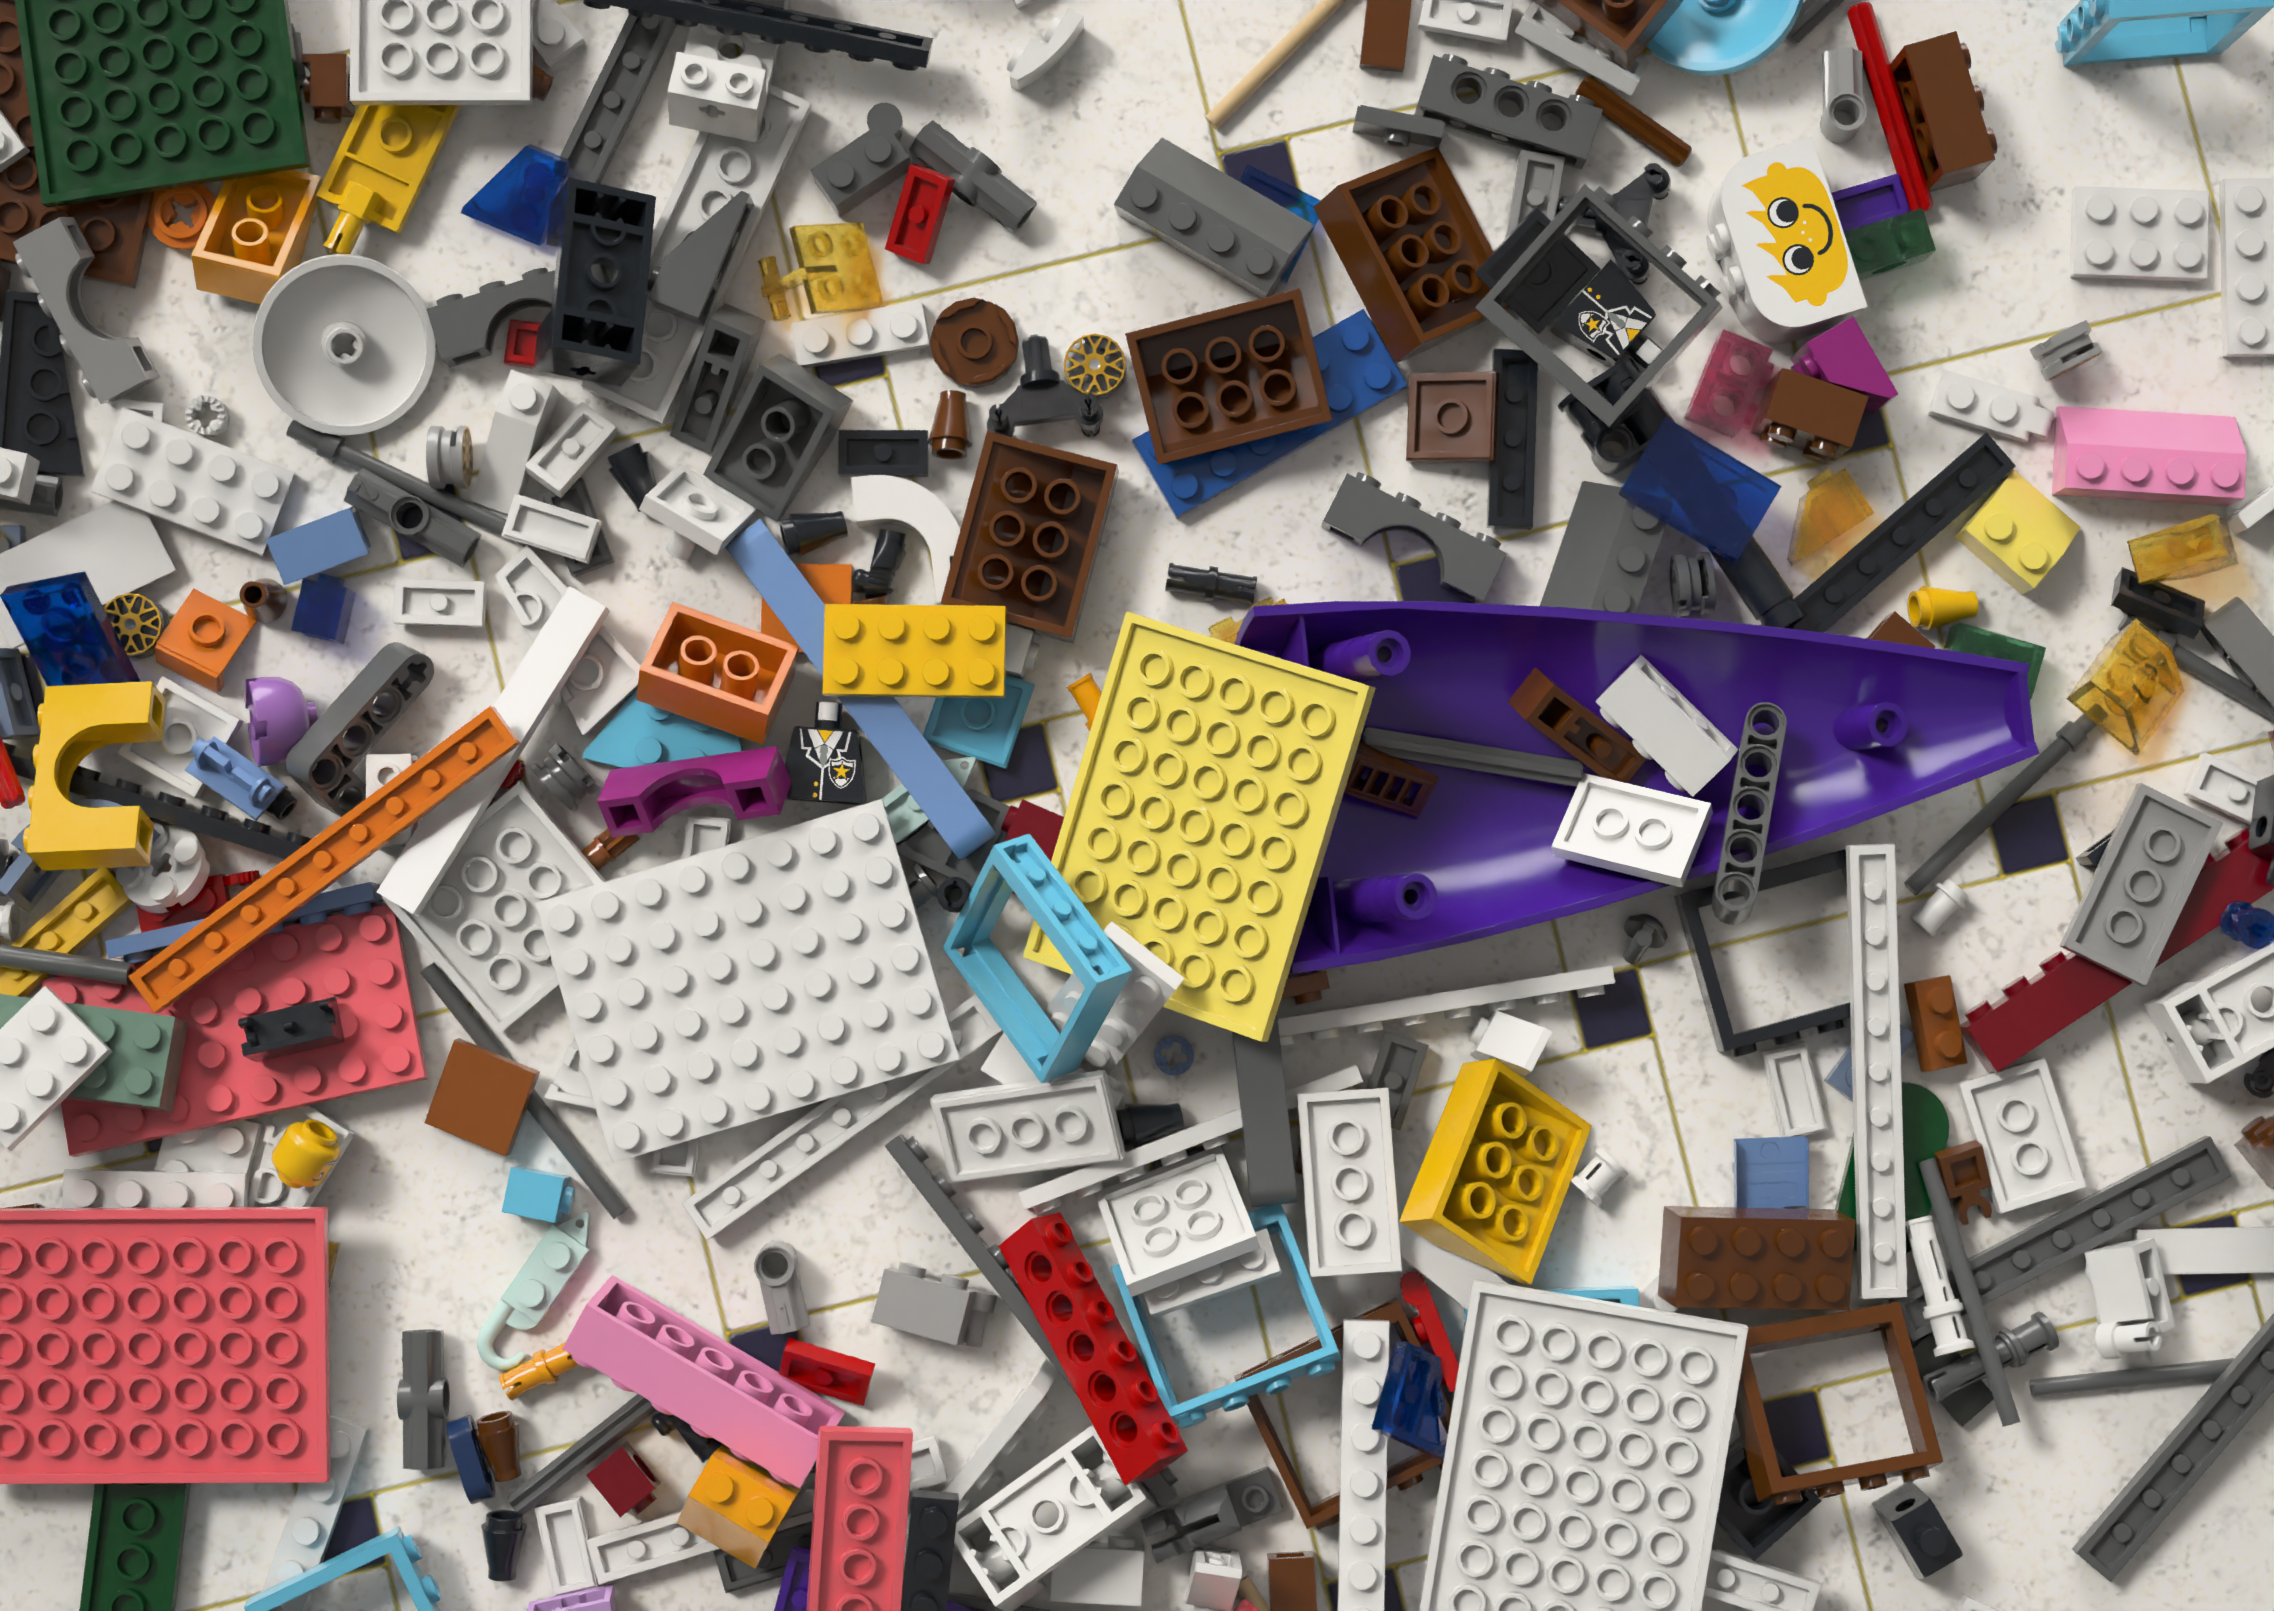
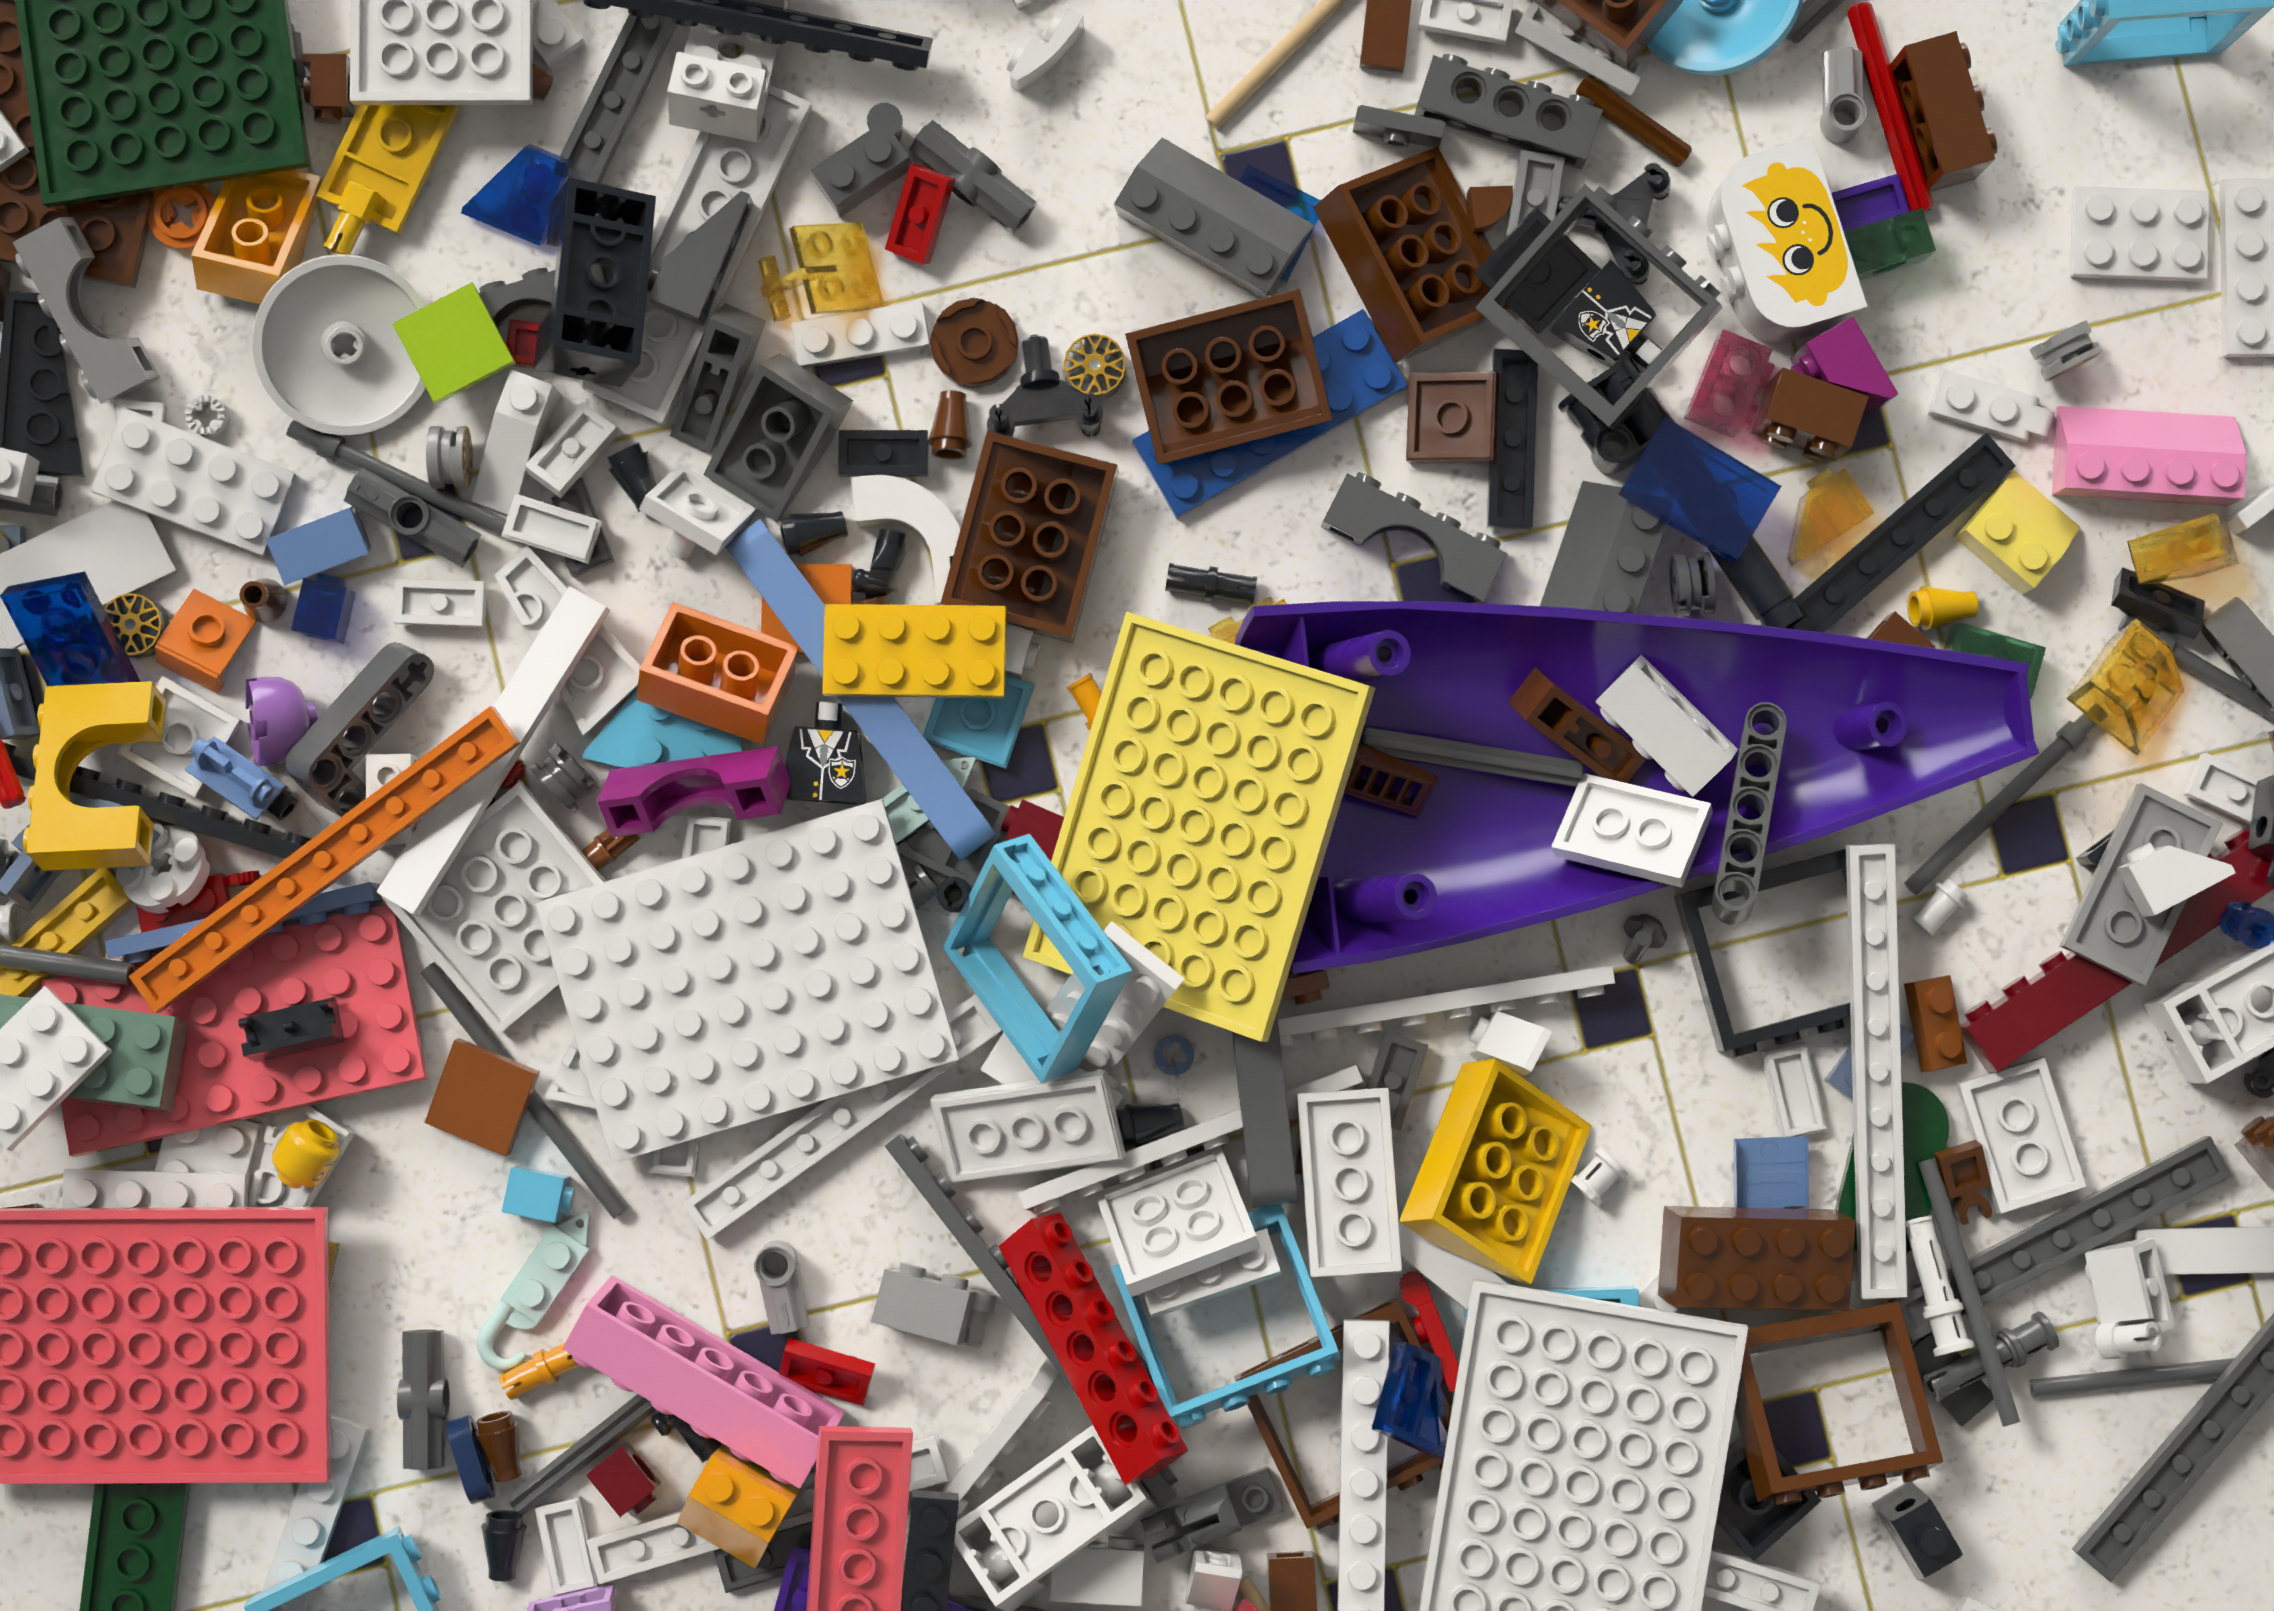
none -> lime tile [393,282,516,405]
none -> reddish brown tile [1466,185,1513,234]
none -> white slope [2117,843,2236,917]

